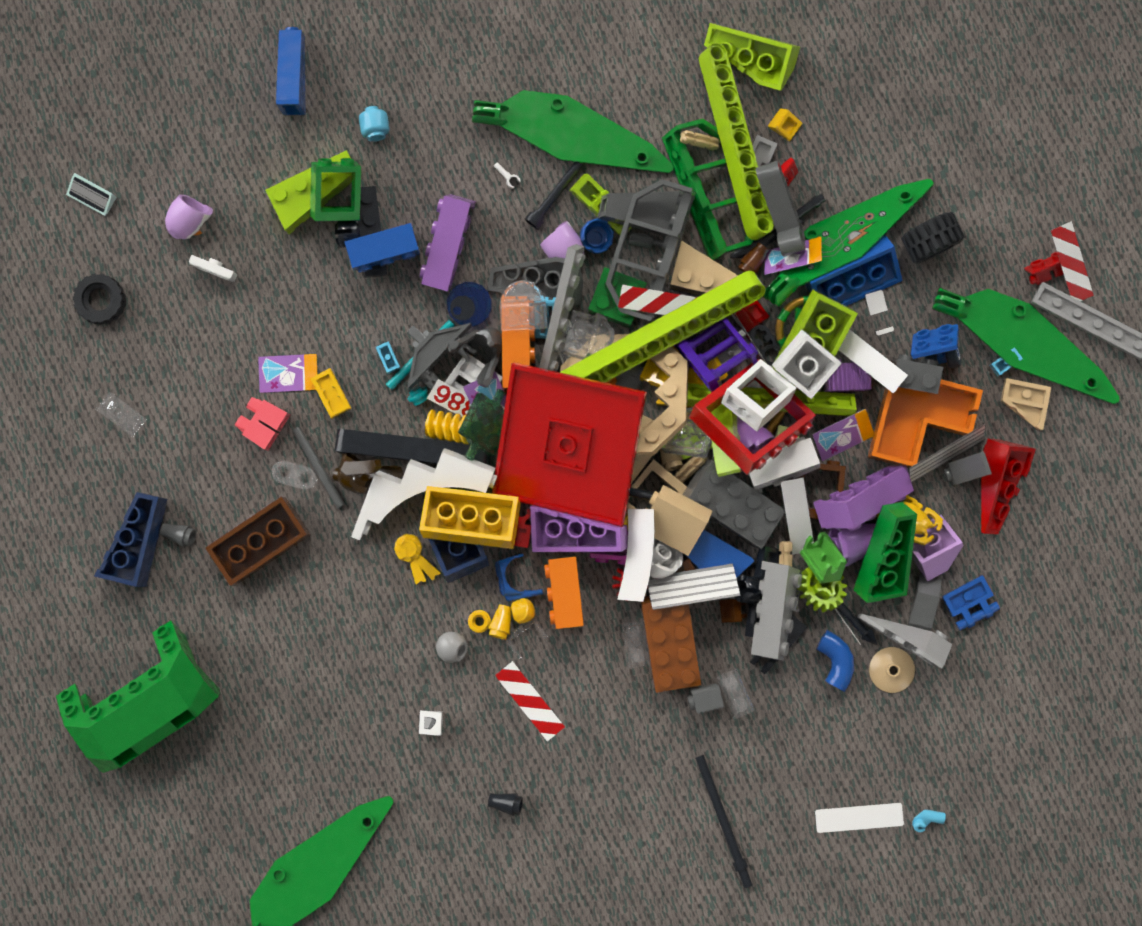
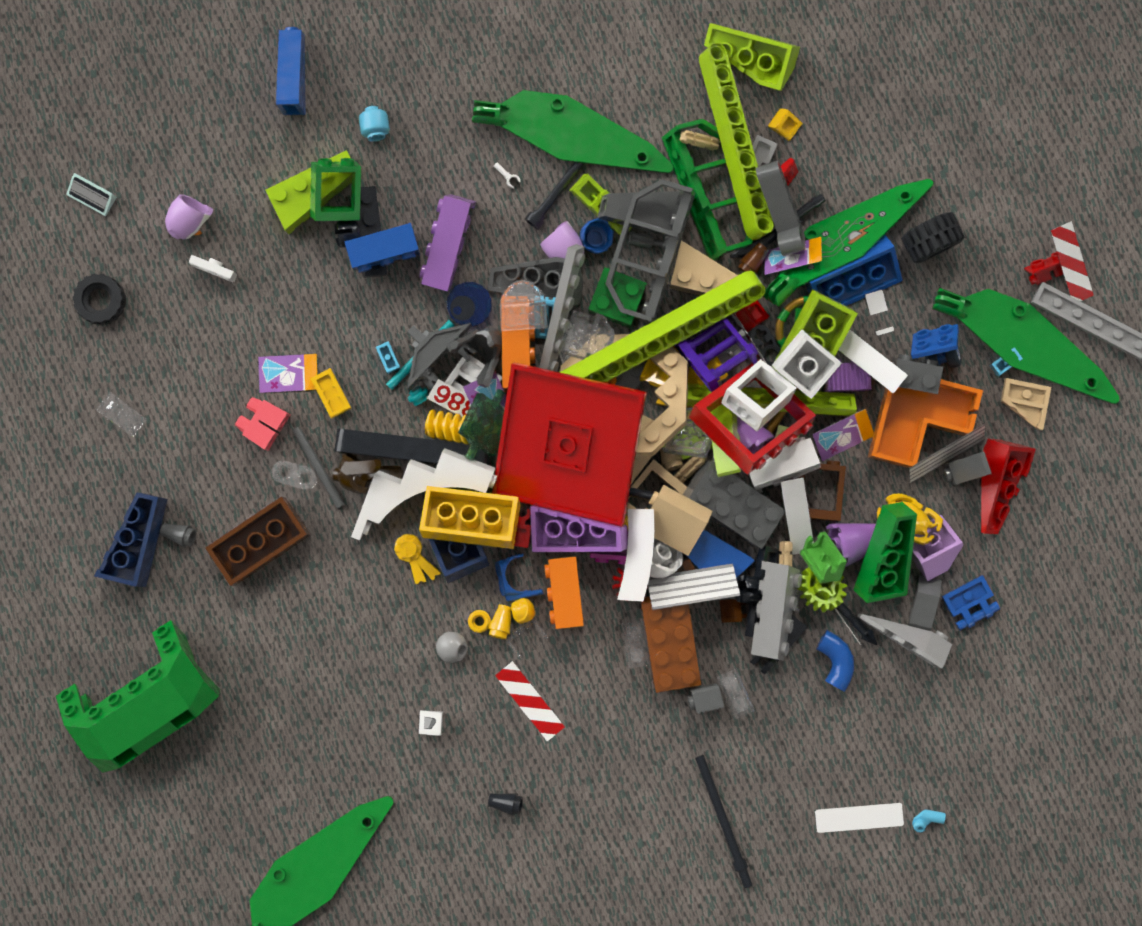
sticker [618,285,697,315] -> none
medium lavender wedge [813,465,914,531] -> none
tan dish [869,647,915,693] -> none

